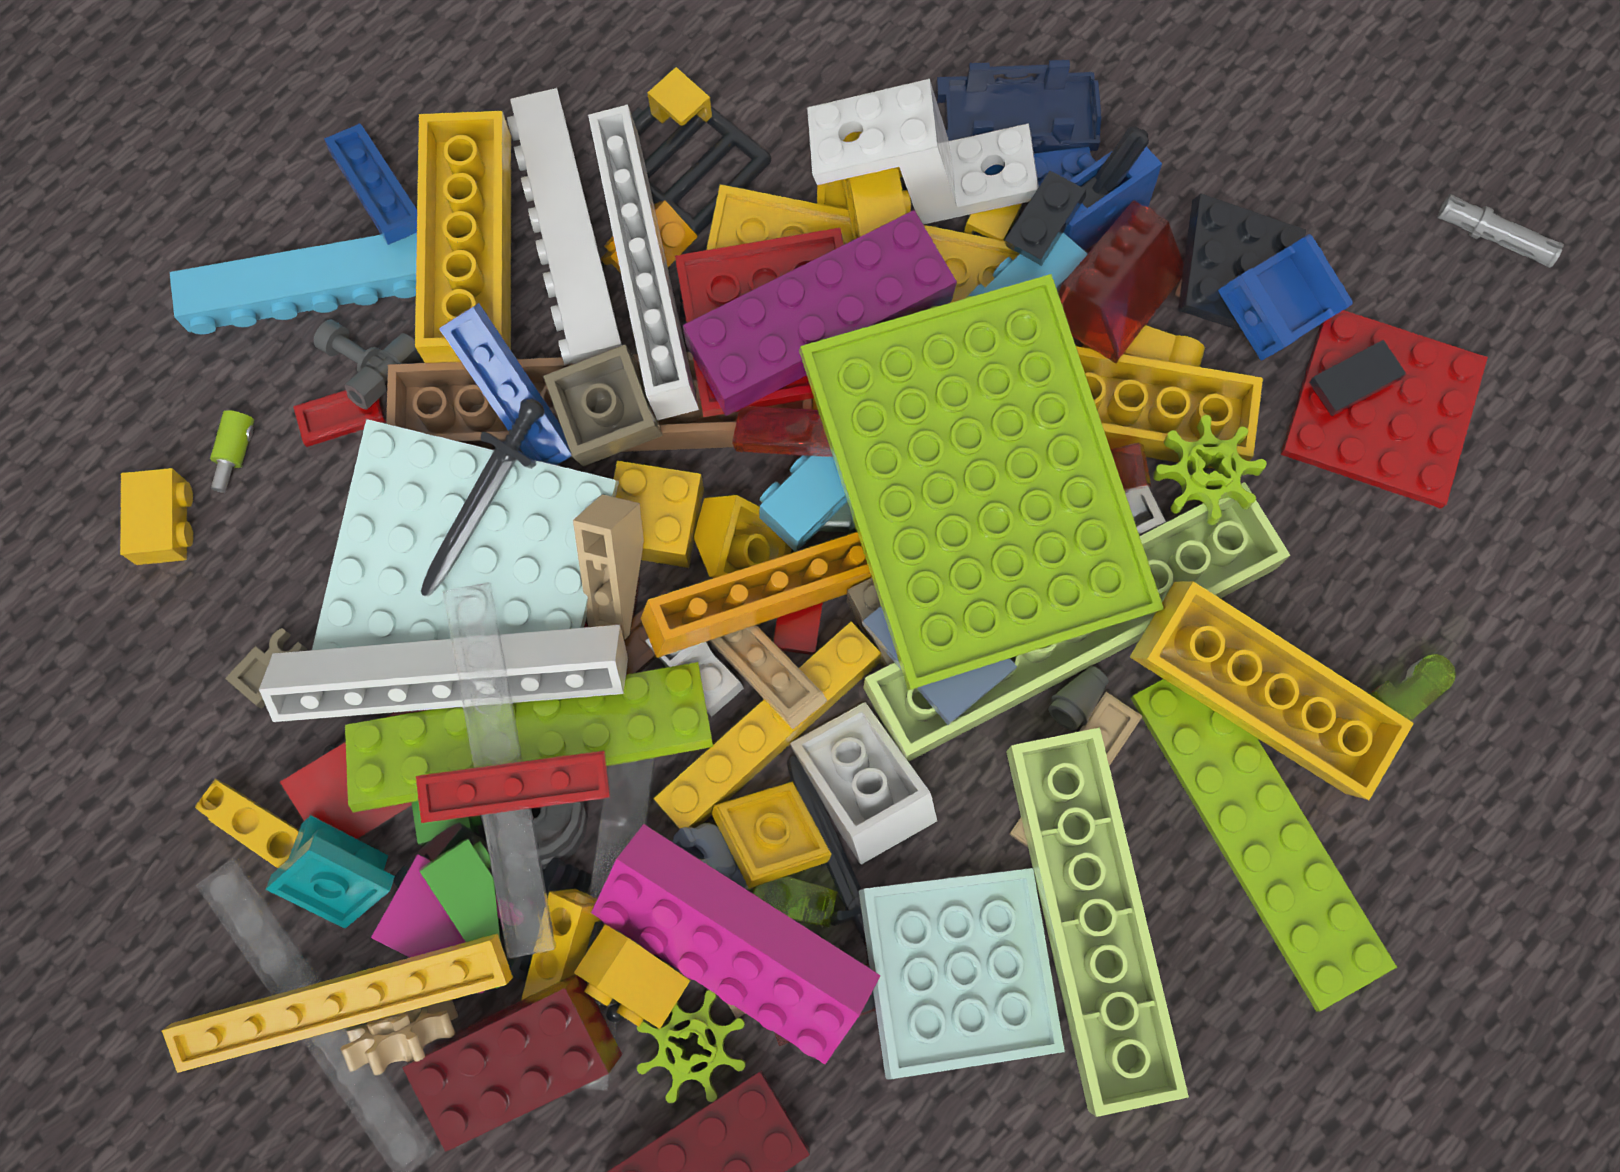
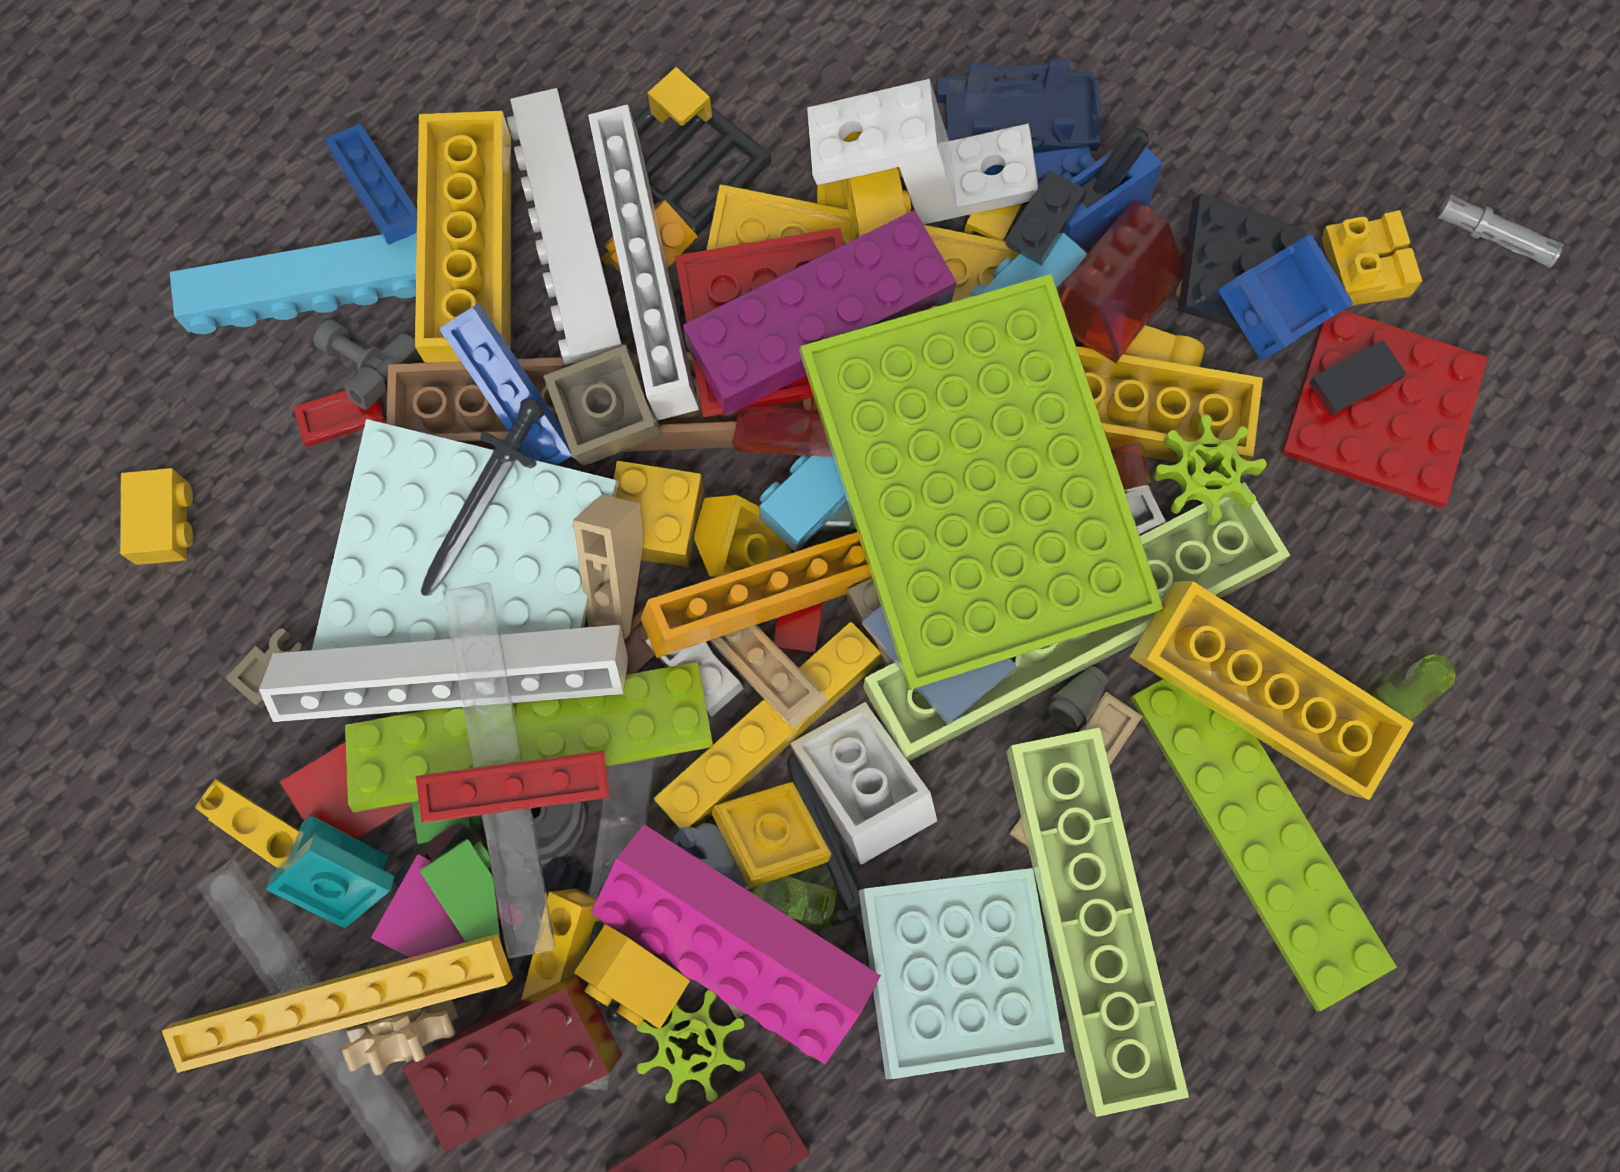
lime piece [210,410,254,493] -> none
none -> yellow hips [1321,210,1422,306]

